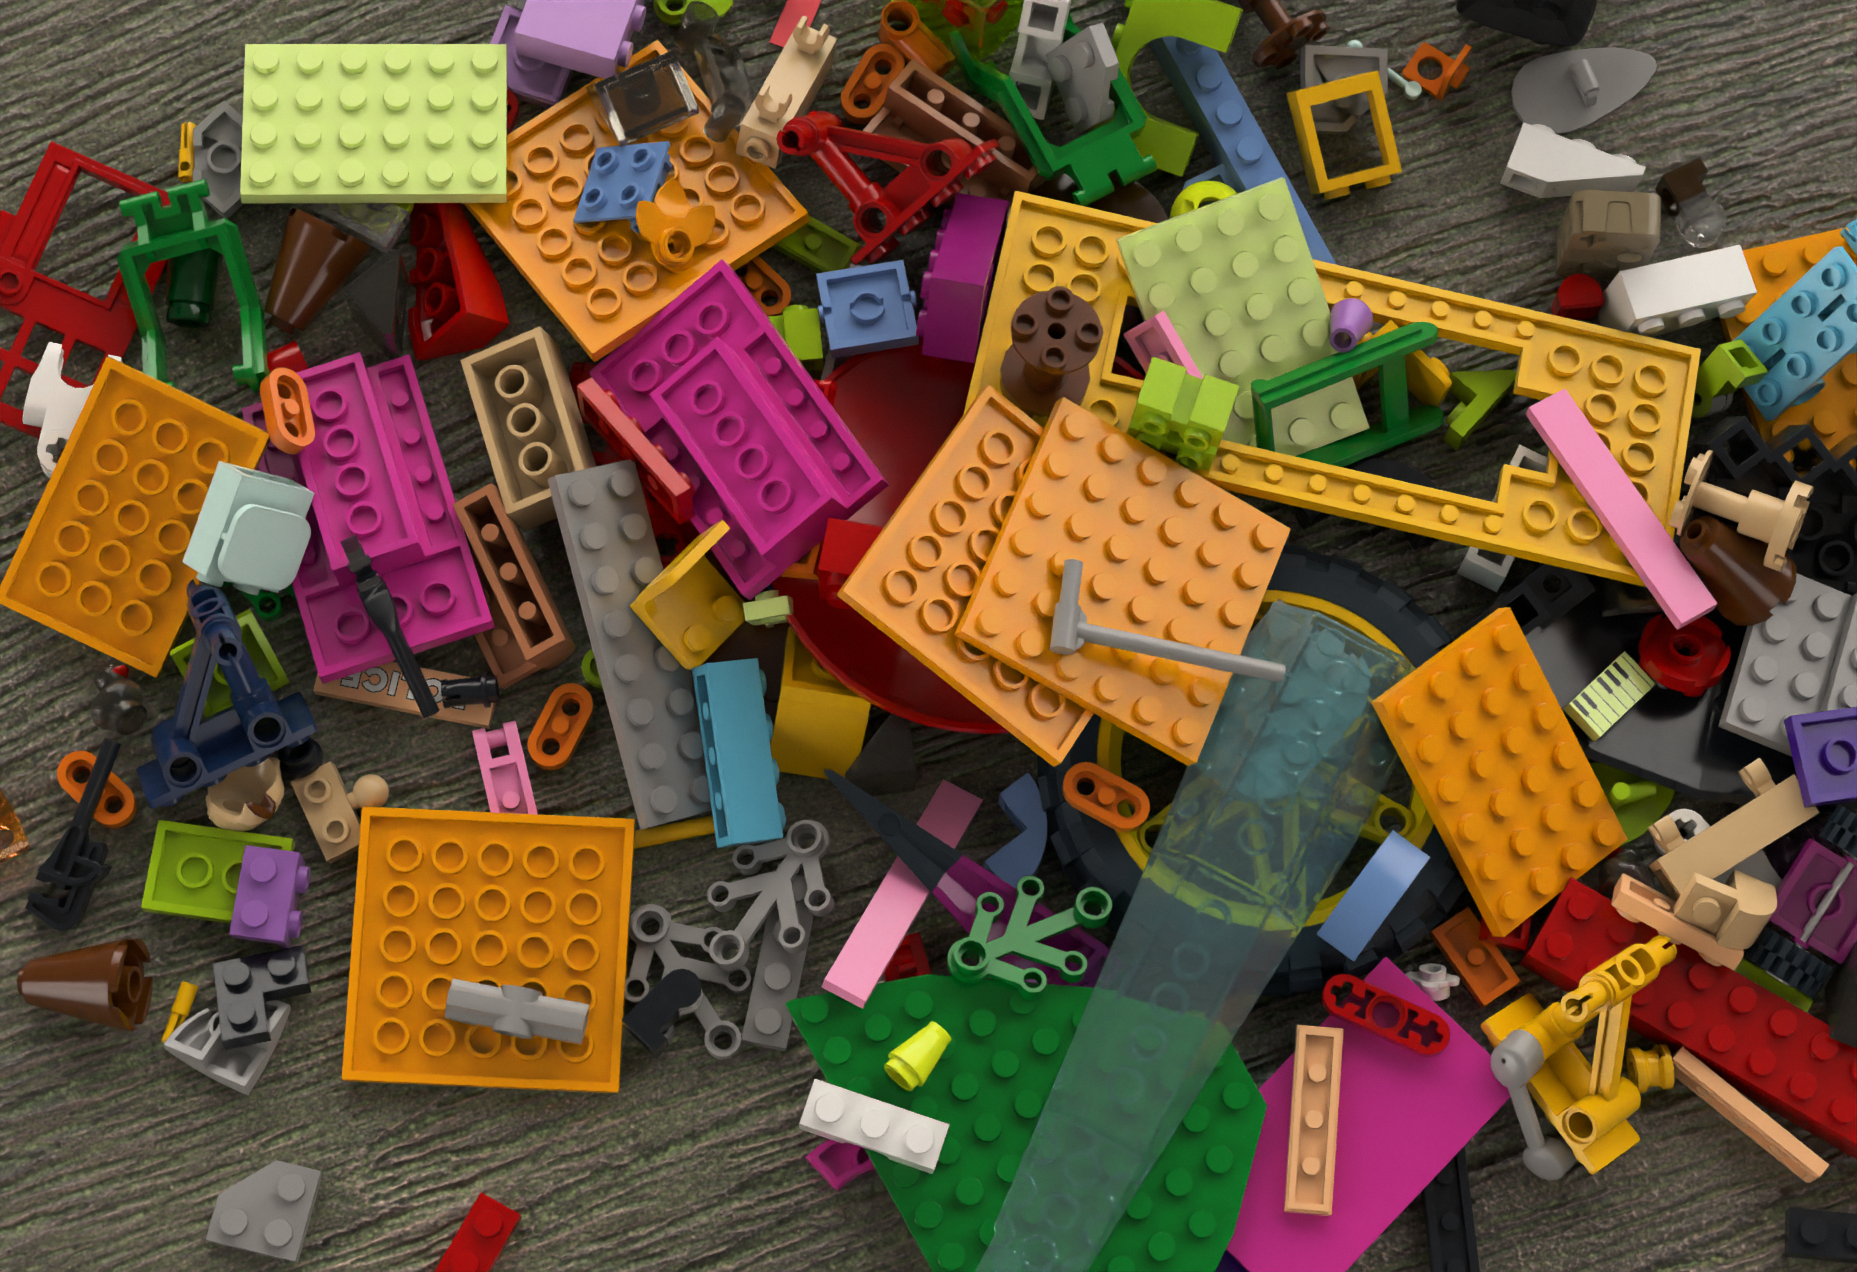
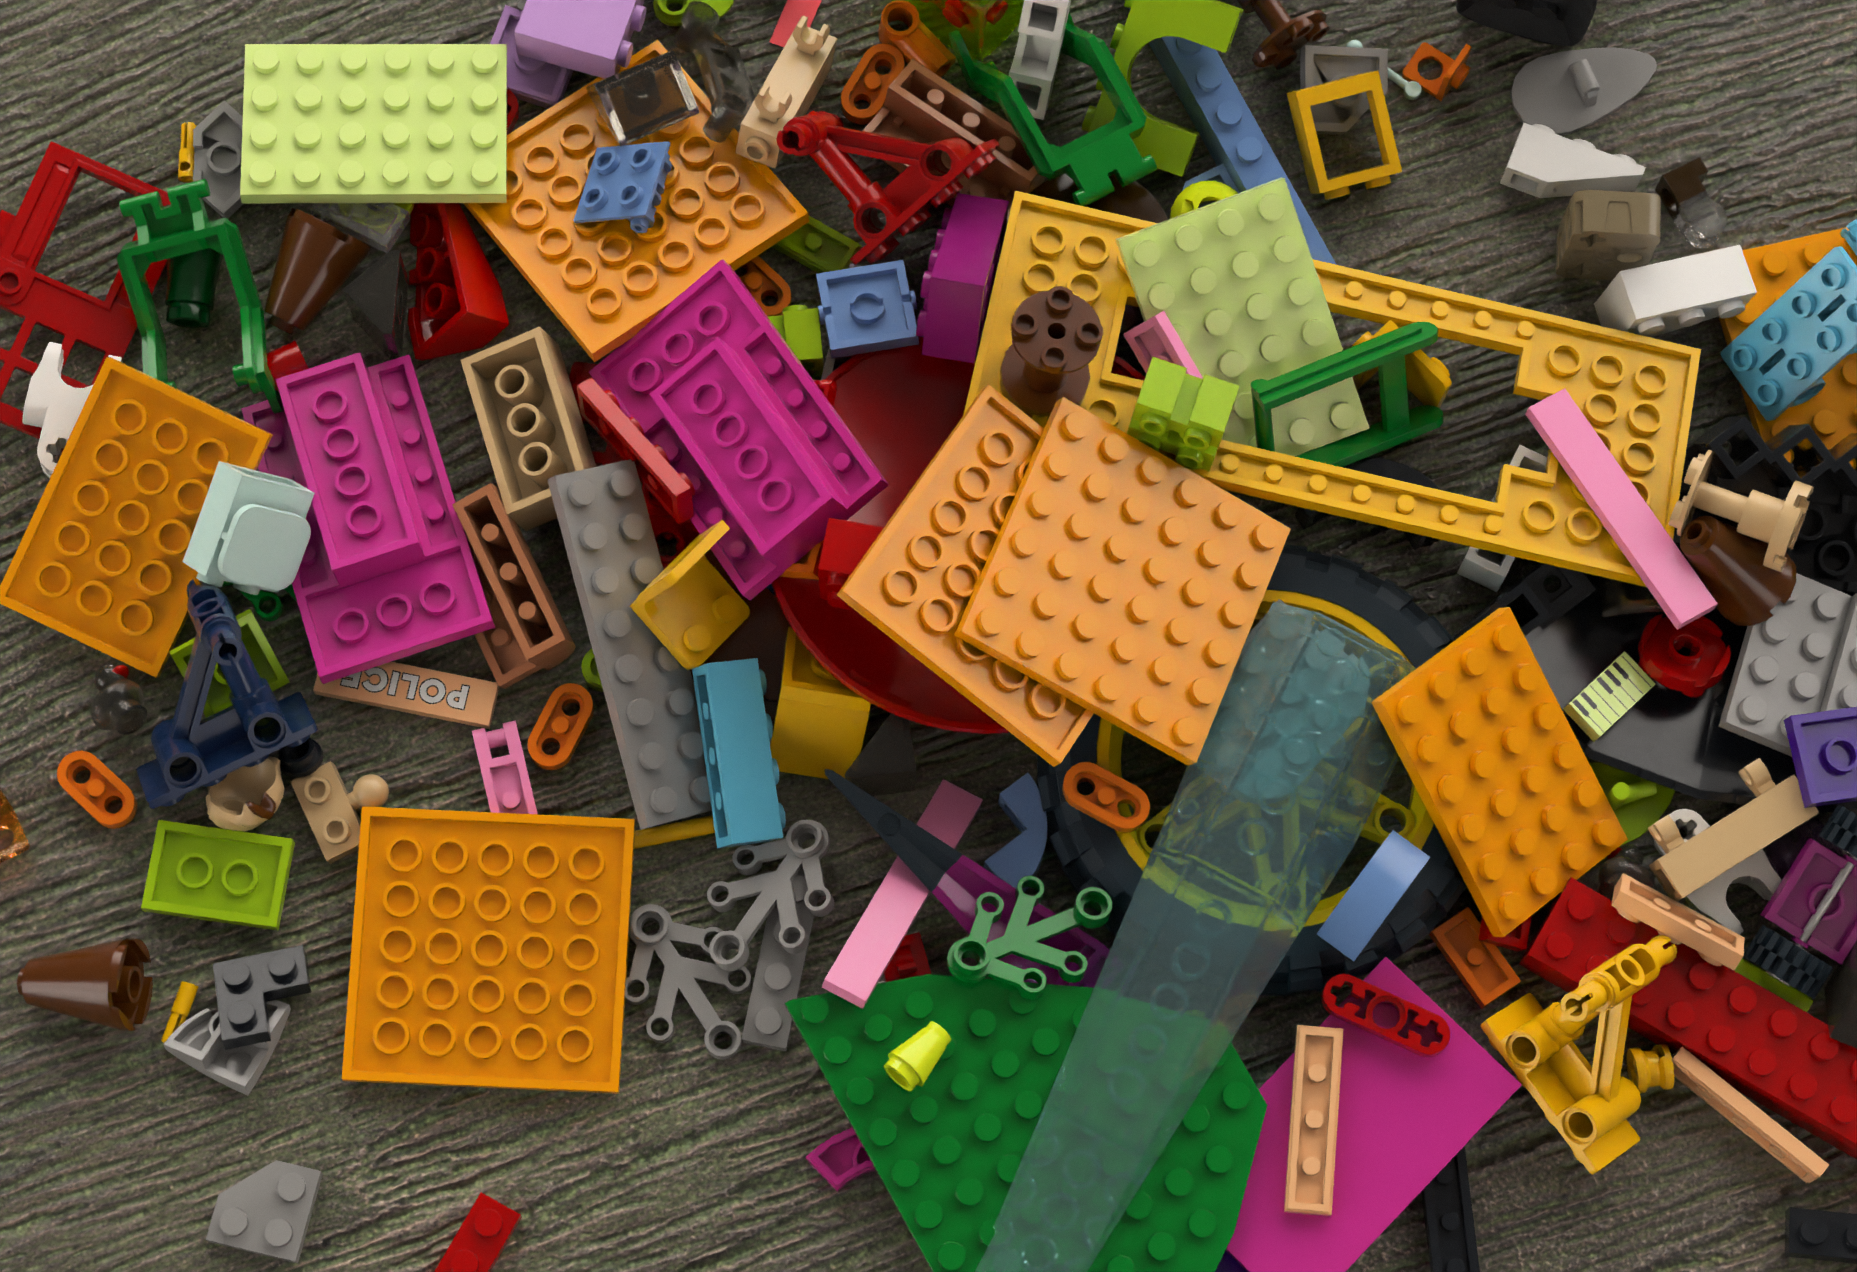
black piece [25,738,121,931] -> none
medium lavender bracket [229,845,311,949] -> none
orange plate [260,367,315,454] -> none
black piece [340,534,440,718] -> none
black pin [441,672,500,709] -> none
light grey piece [445,979,590,1045] -> none
black leg [622,969,703,1059] -> none
light orange plate [636,179,715,268] -> none
yellowish green plate [743,590,794,628] -> none
white arch [799,1079,950,1174] -> none
light grey plate [1045,22,1119,135] -> none
light grey bar [1050,559,1286,683] -> none
medium lavender cone [1329,298,1373,353] -> none
white plate [1405,963,1460,1001] -> none
lime slope [1443,370,1516,451] -> none
light grey piece [1490,1029,1575,1181] -> none
red brick [1551,274,1604,320] -> none
tan brick [1673,869,1777,949] -> none
lime leg [1691,339,1769,418] -> none

